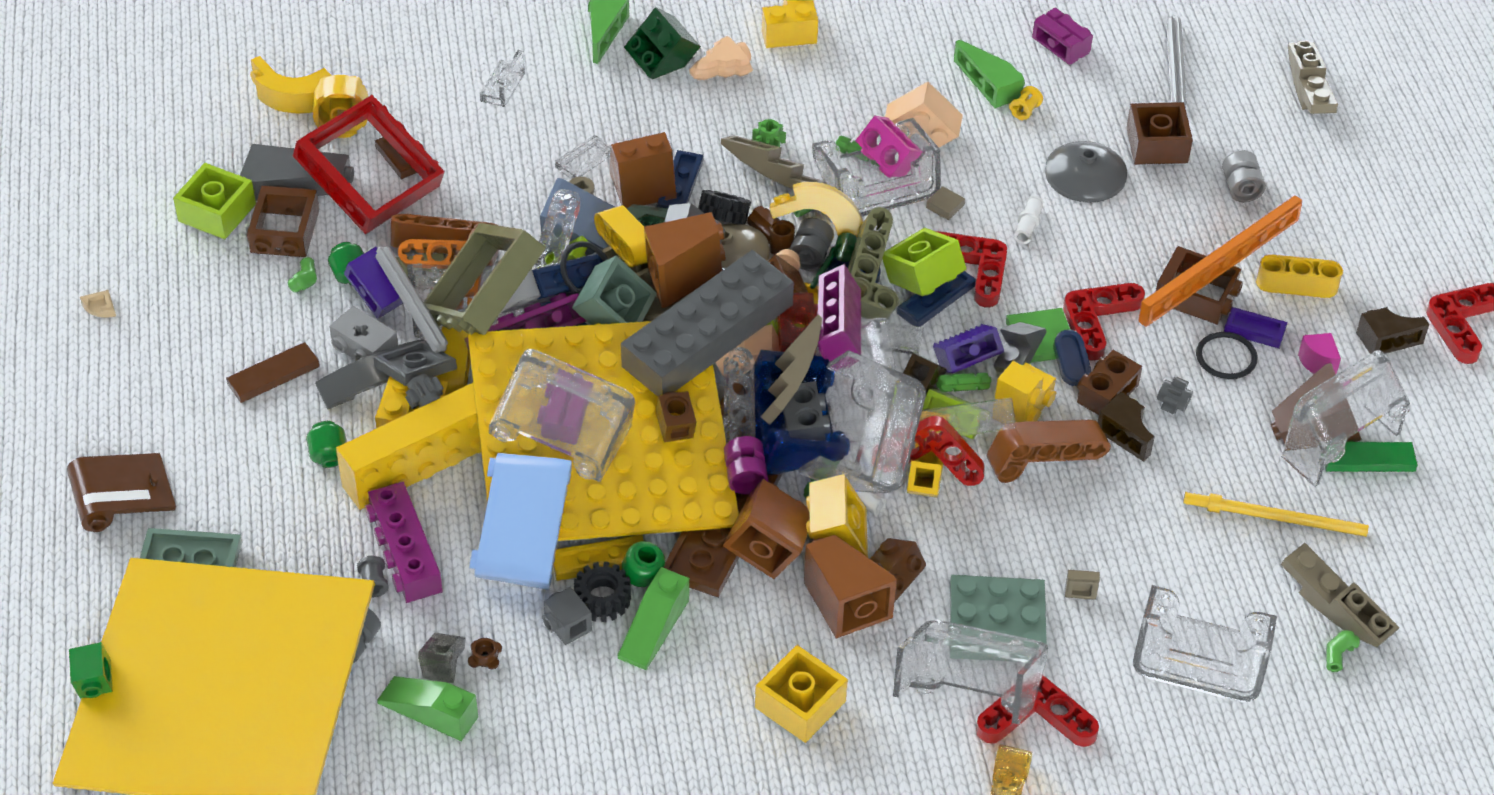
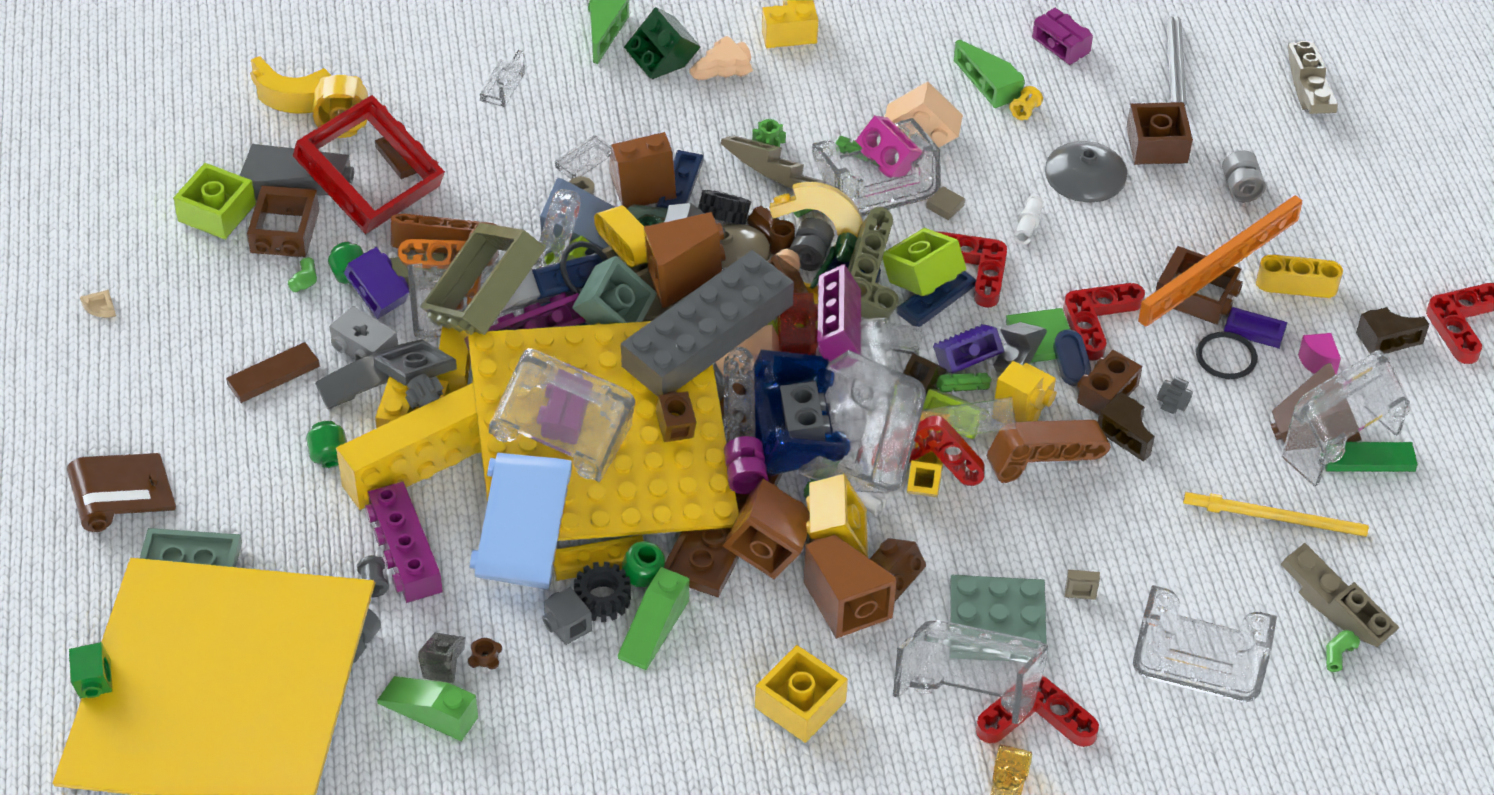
light grey axle [375,246,448,353] -> none
dark tan slope [761,314,823,425] -> none

